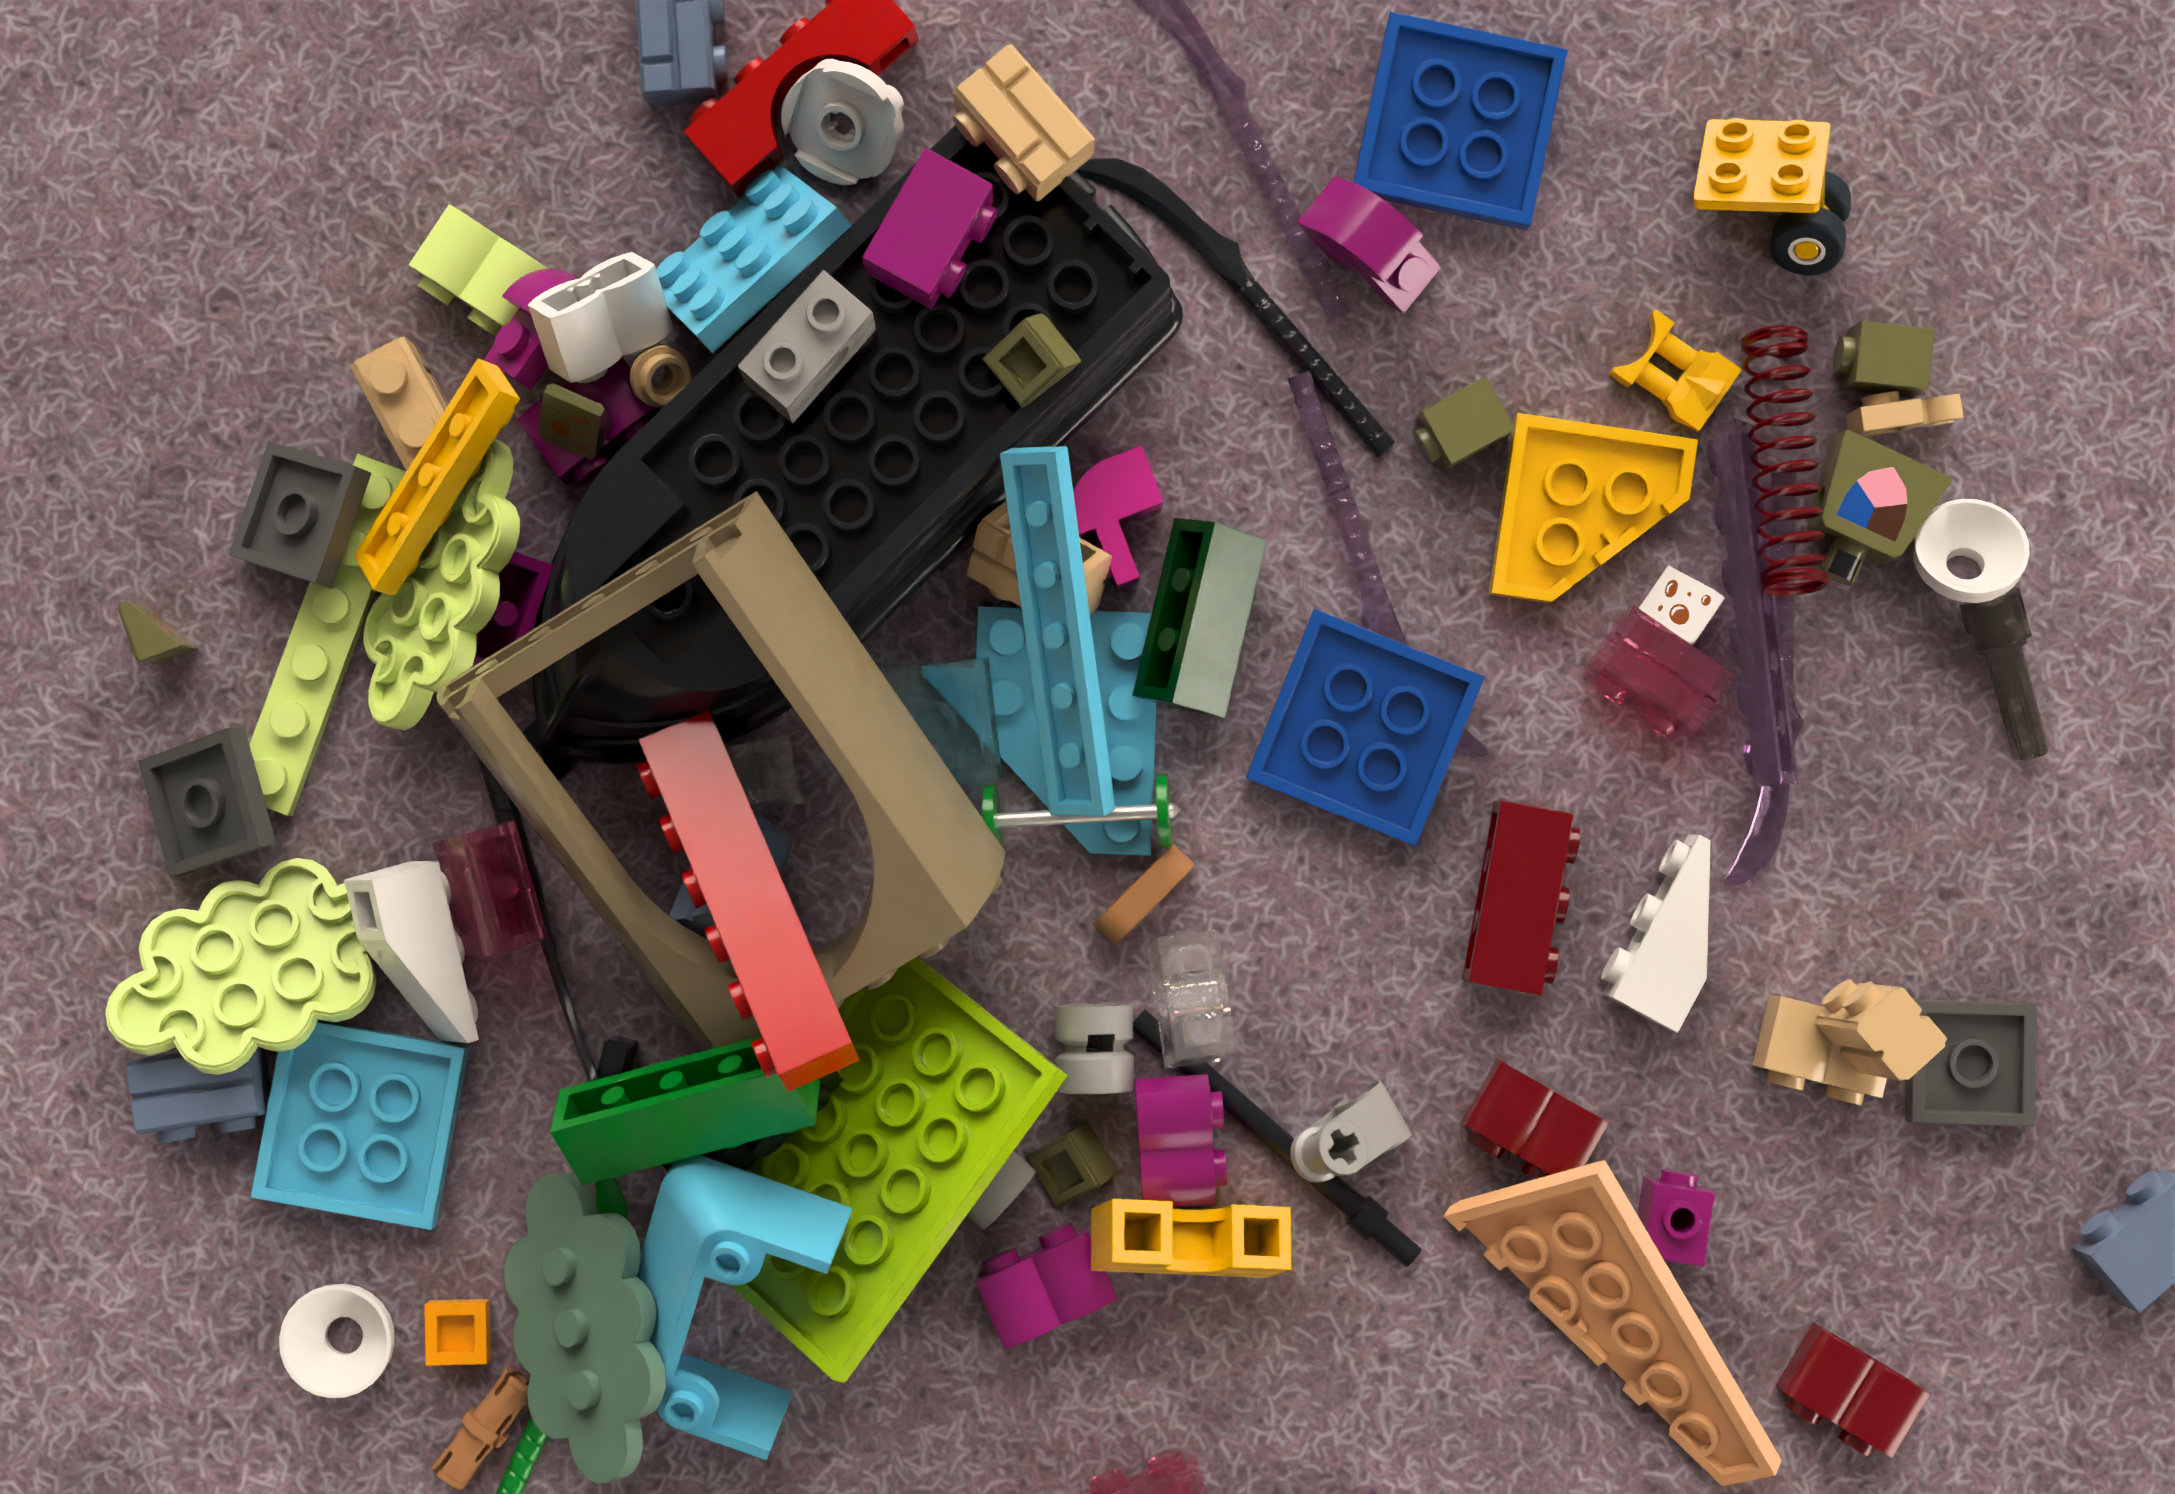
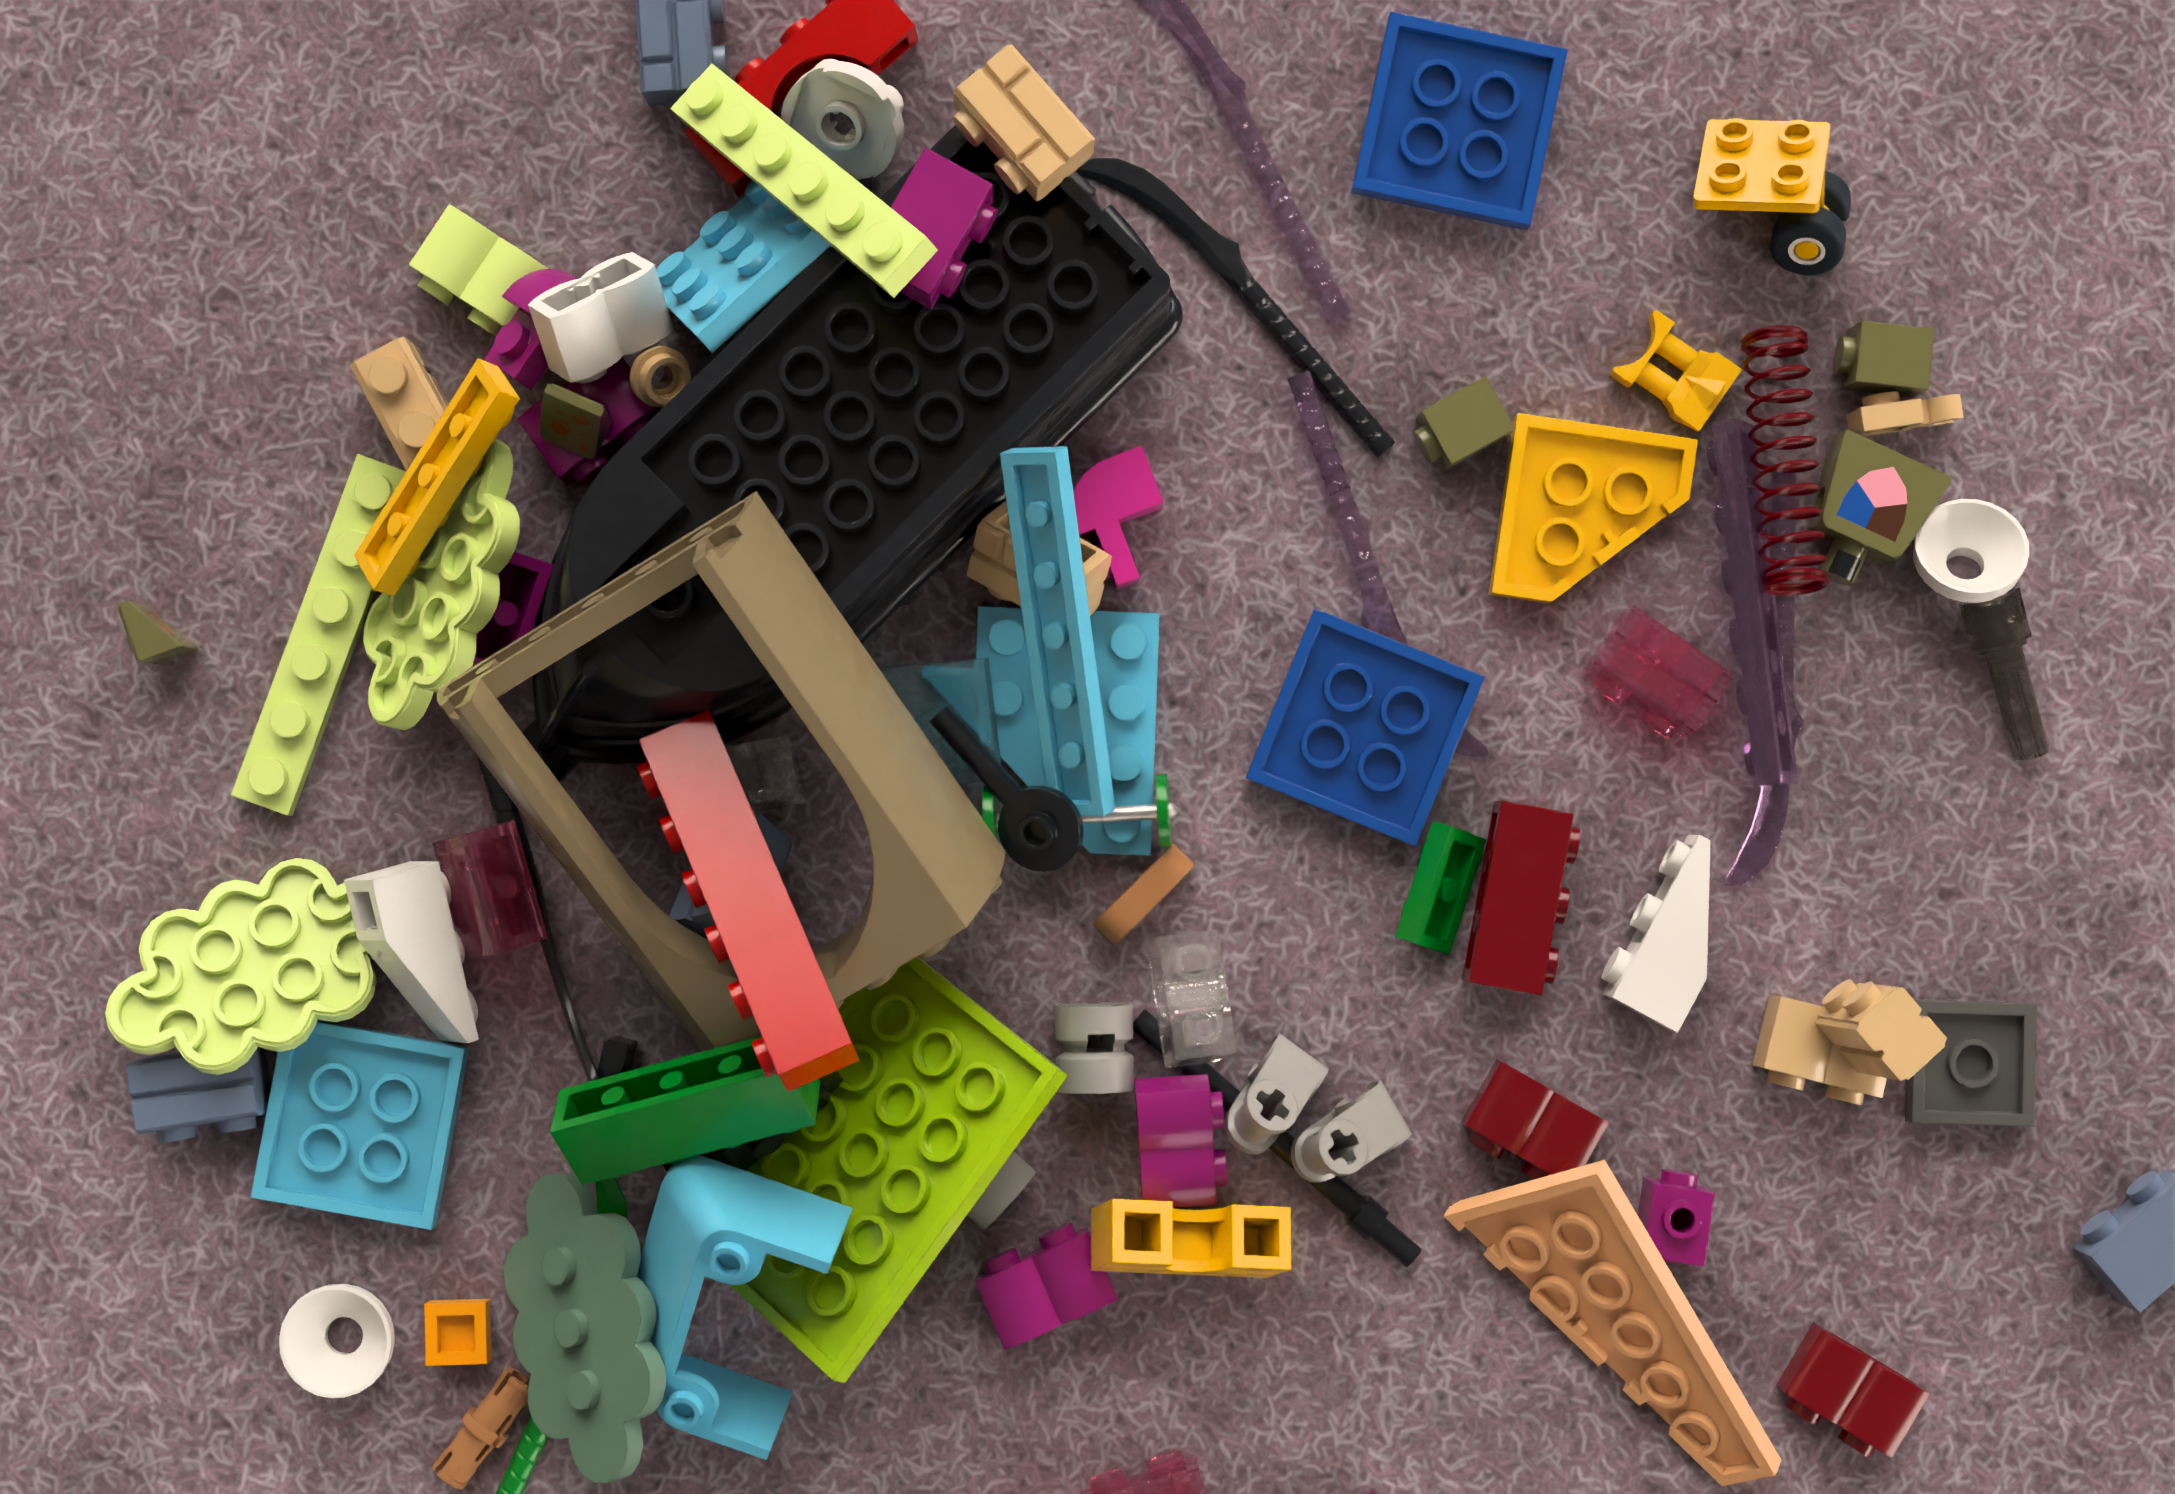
dark grey plate [138,726,276,878] -> none
dark grey plate [229,441,371,589] -> none
light grey brick [738,270,876,424] -> none
olive slope [983,314,1081,408] -> none
olive slope [1026,1120,1118,1209] -> none
brick [1132,518,1267,718] -> none
magenta brick [1297,176,1441,314] -> none
white slope [1634,565,1725,649] -> none
none -> yellowish green plate [670,64,938,298]
none -> black piece [929,706,1084,872]
none -> light grey piece [1224,1033,1329,1154]
none -> green plate [1395,821,1487,955]

